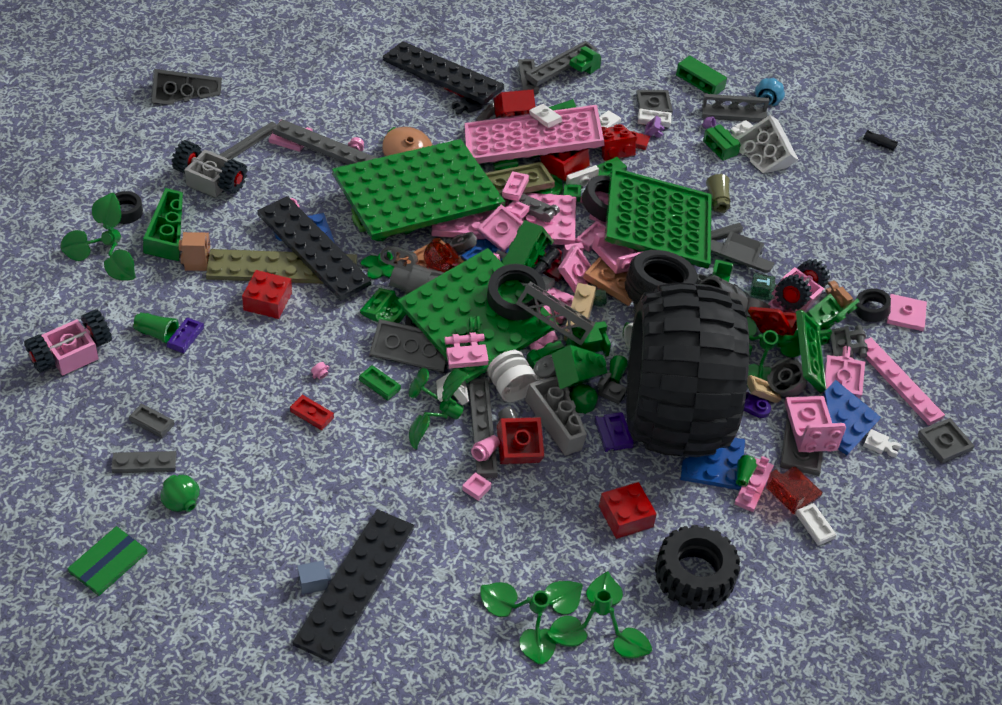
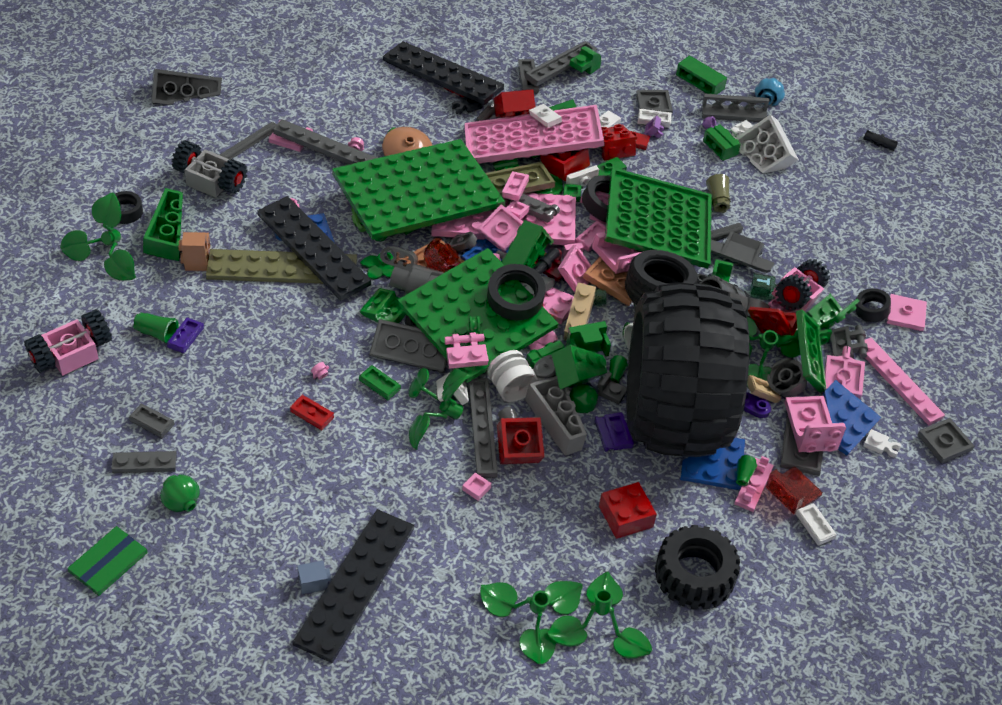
red brick [242,270,292,319] -> none
bright pink cone [471,435,500,461] -> none
dark grey fence [516,281,595,345] -> none
nougat plate [825,280,853,308] -> none

